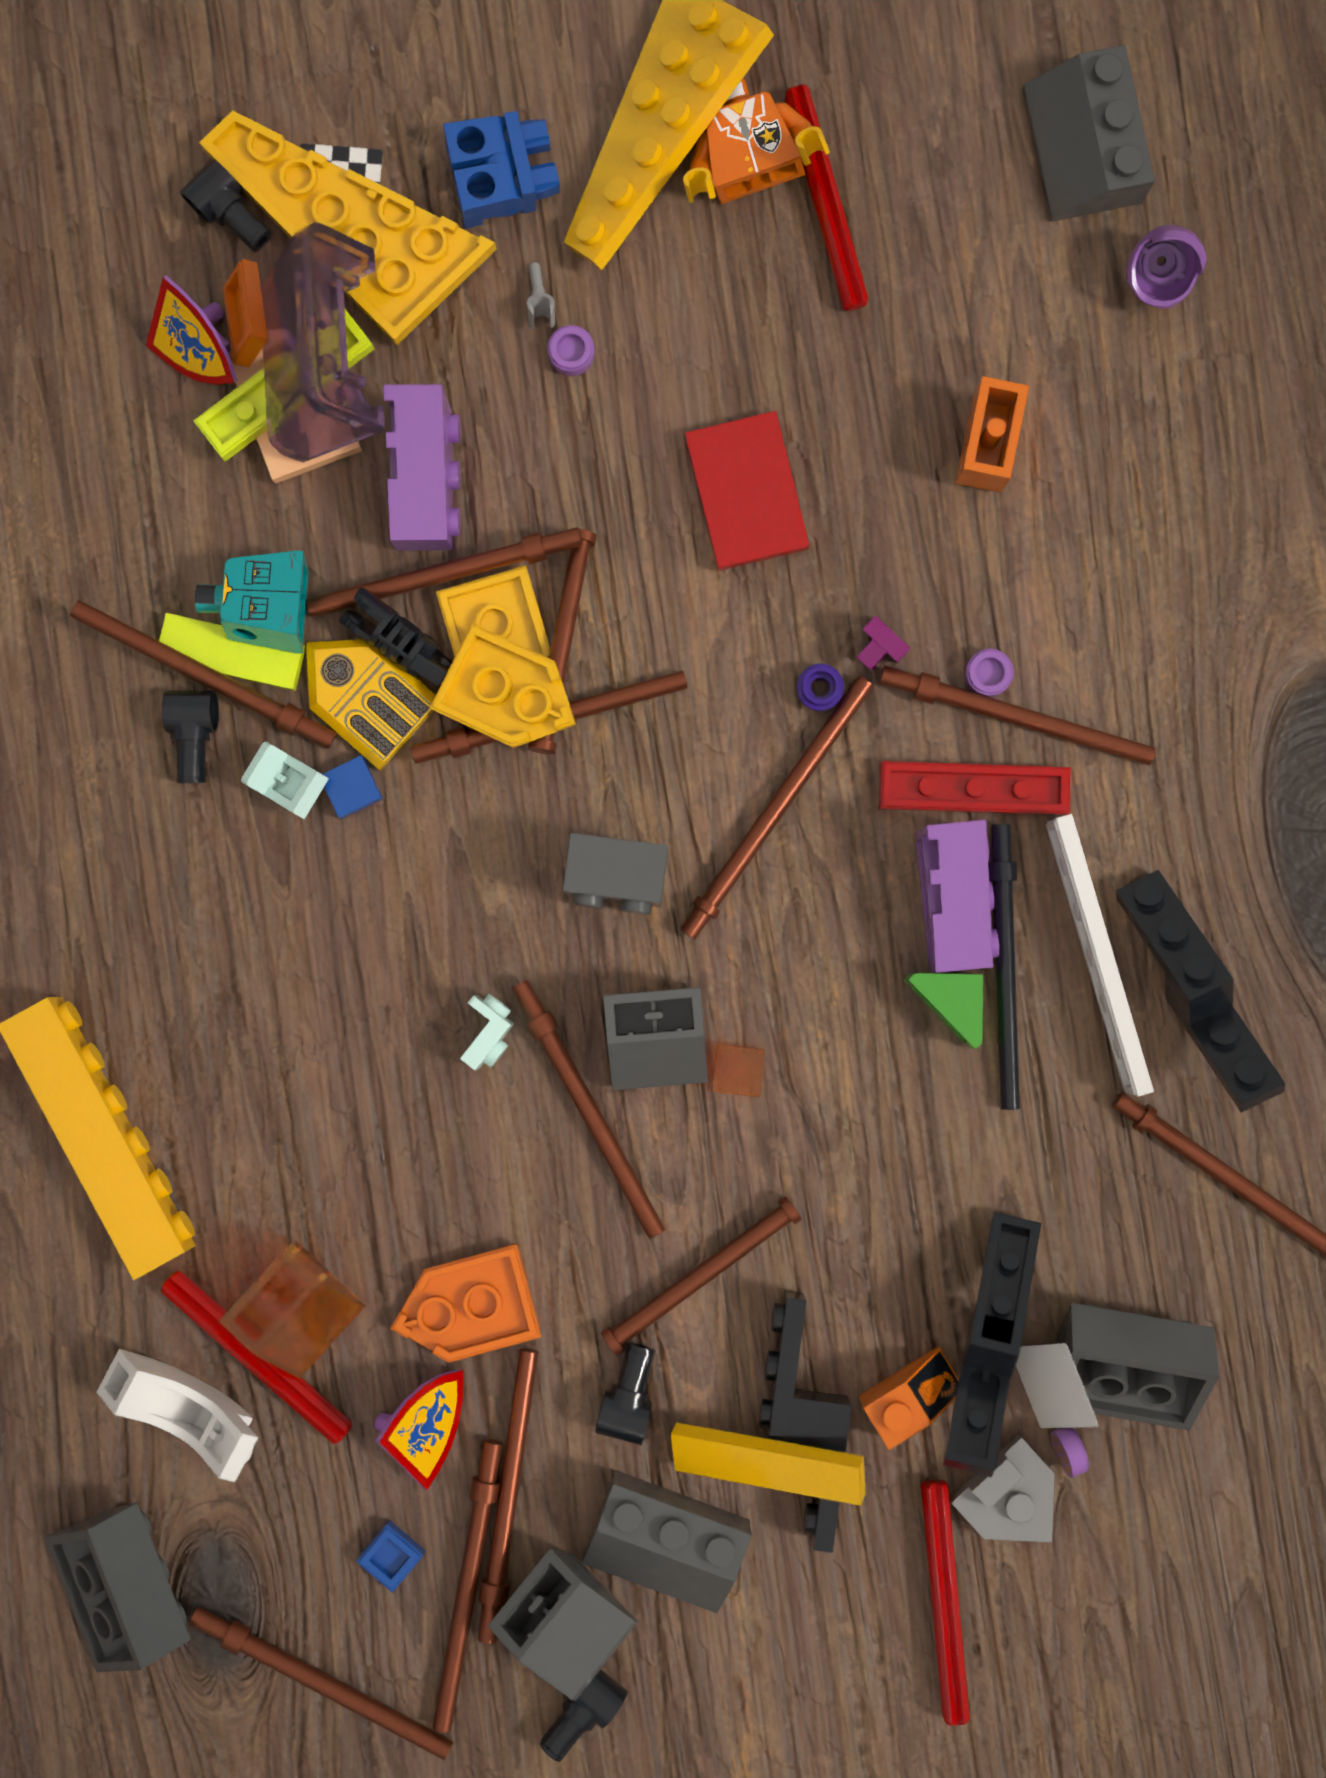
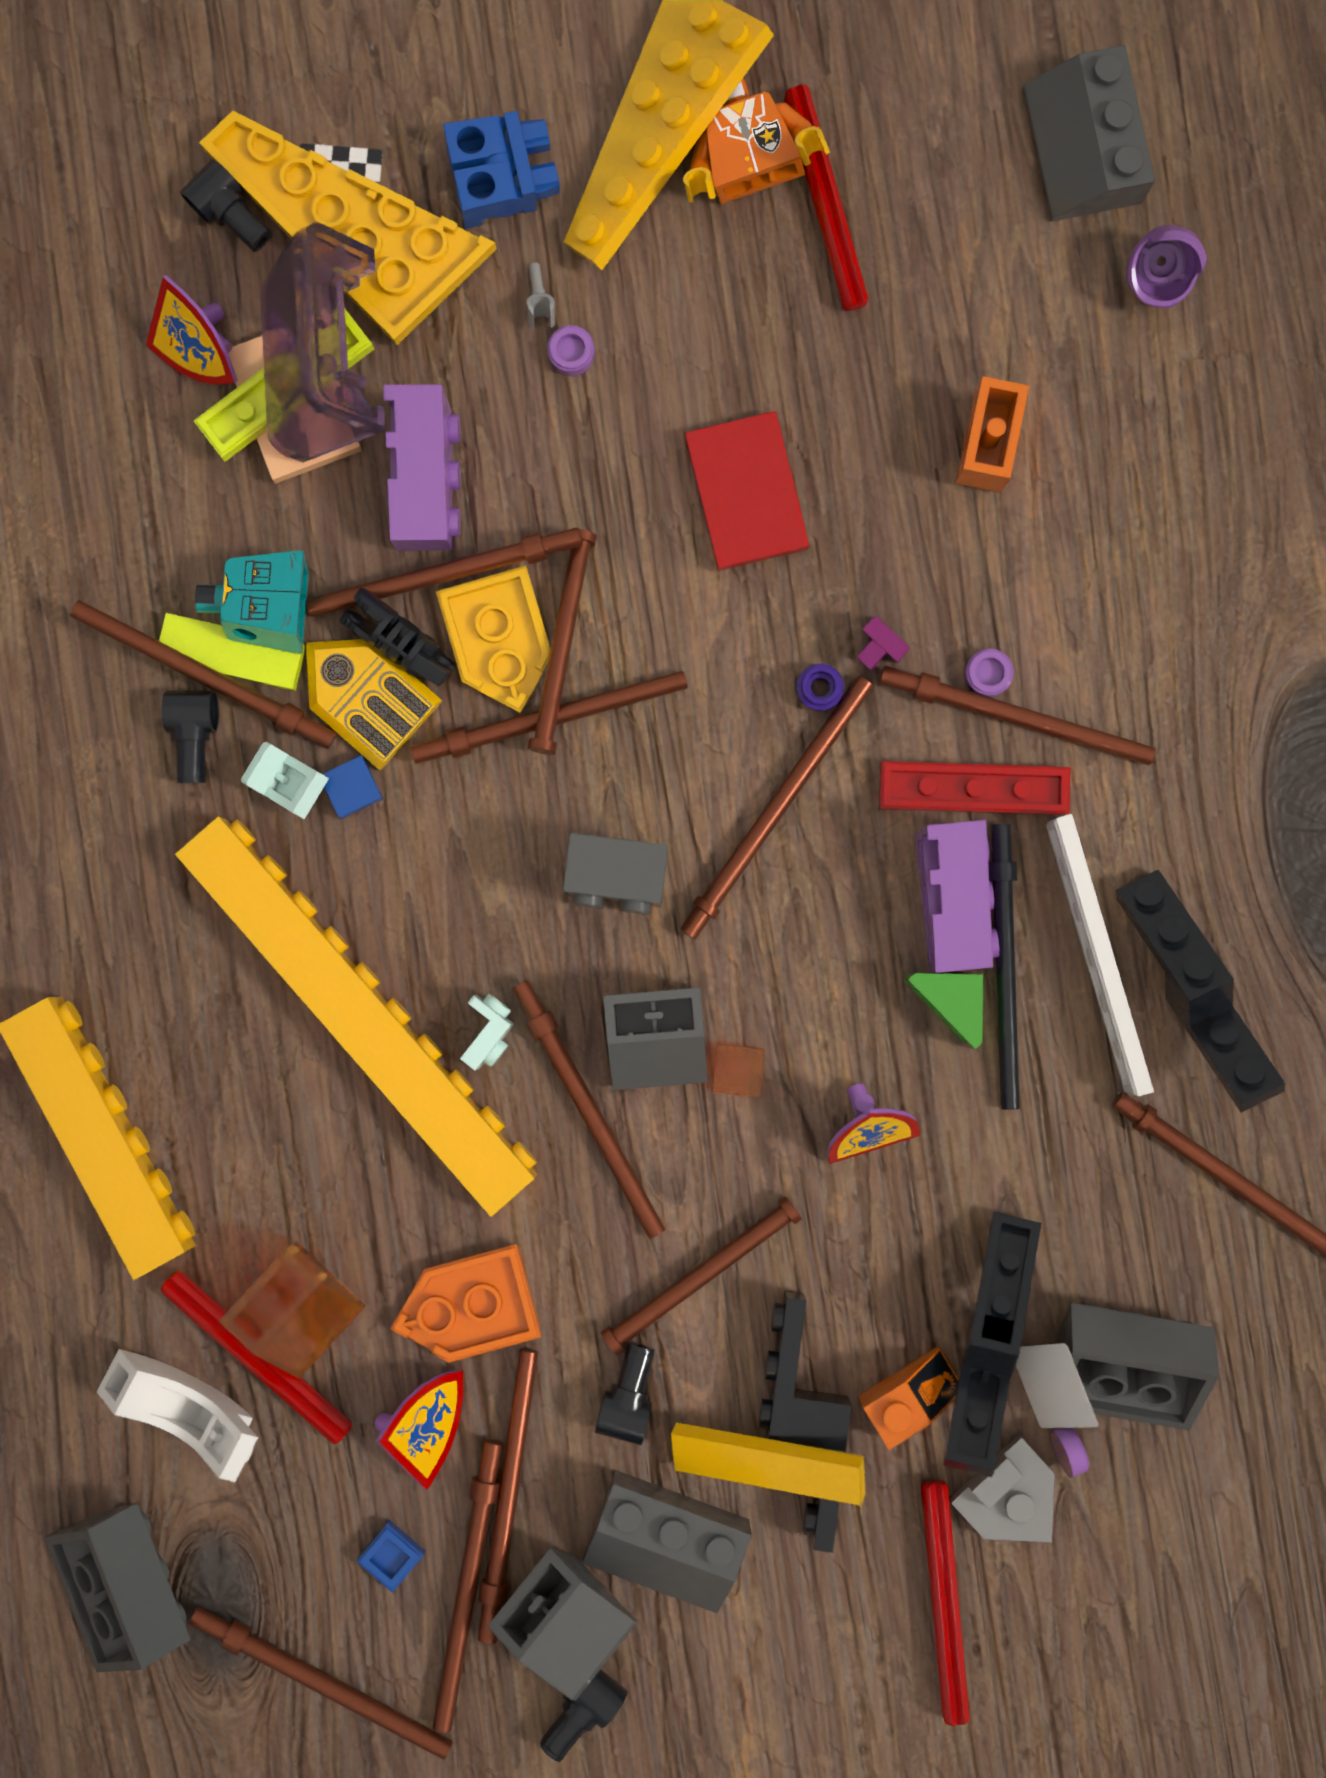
orange tile [223,259,268,368] -> none
yellow tile [430,624,576,748] -> none
none -> yellow brick [175,816,537,1217]
none -> shield [827,1084,920,1164]

